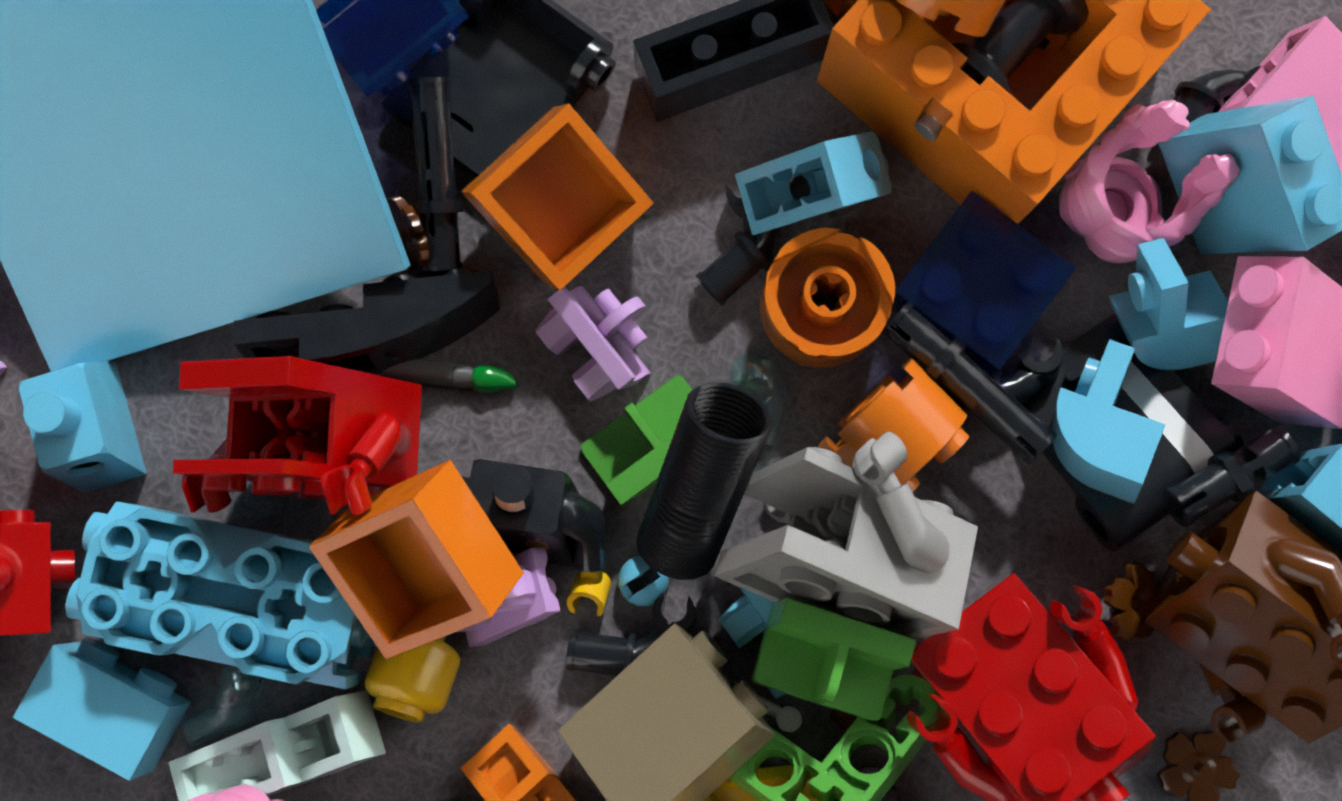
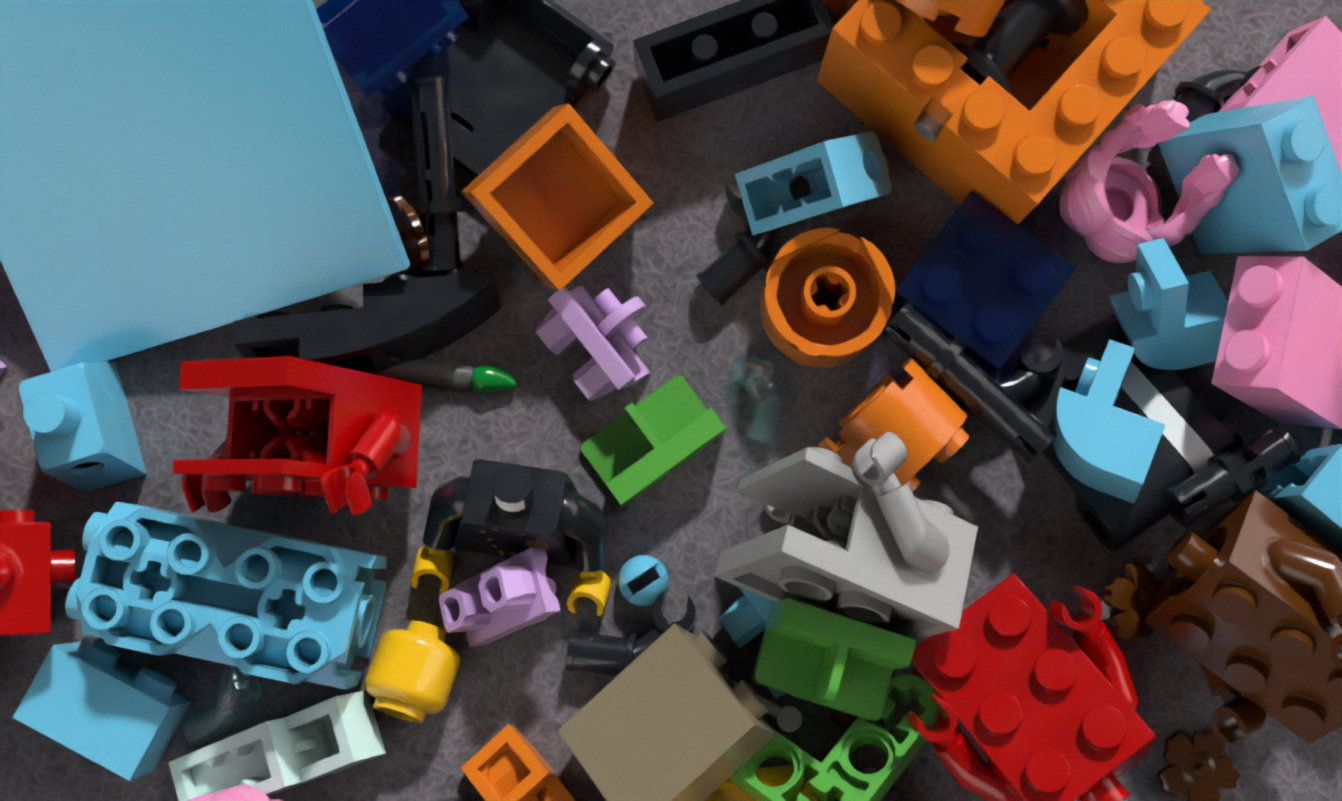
orange piece [308,460,524,659] -> none
black piece [636,382,772,580] -> none

